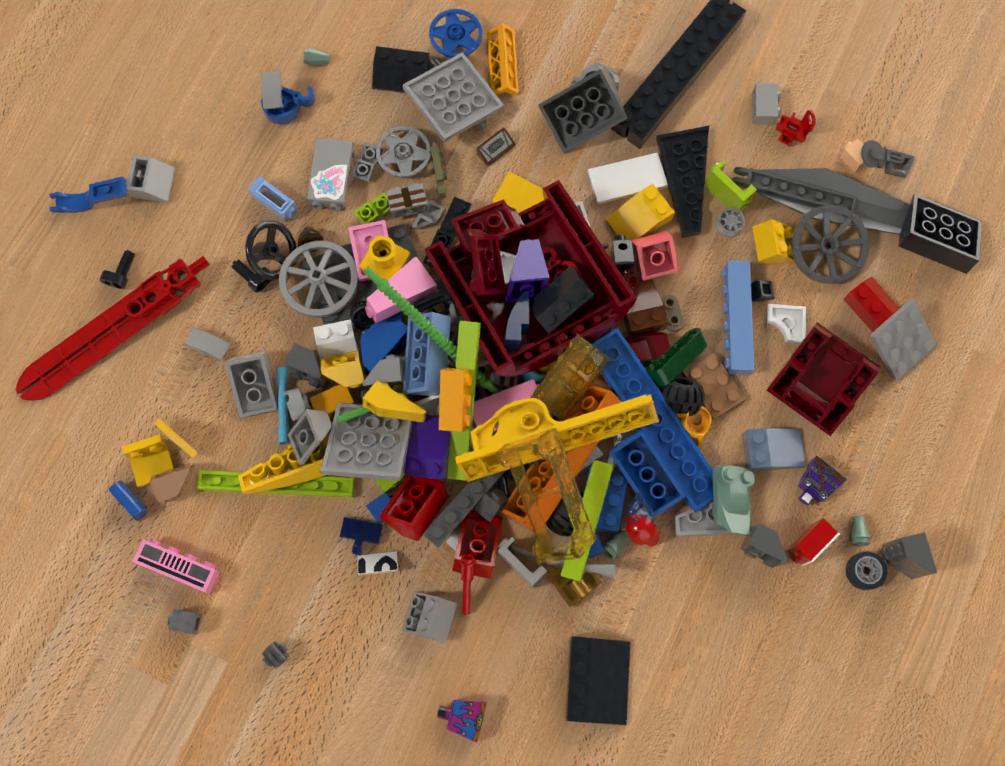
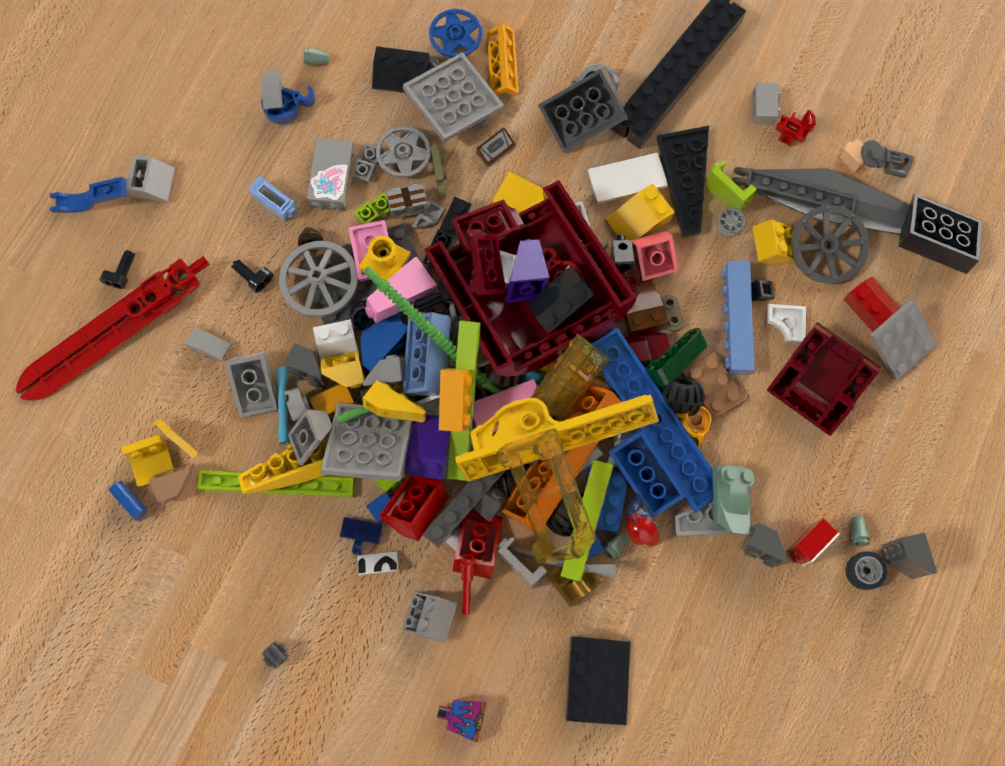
brick [132,538,220,594] -> none
flat silver brick [167,609,202,635] -> none
black piece [245,220,296,280] -> none
slope [503,291,529,350] -> none
sand blue slope [742,428,805,472] -> none
torso [798,456,847,506] -> none

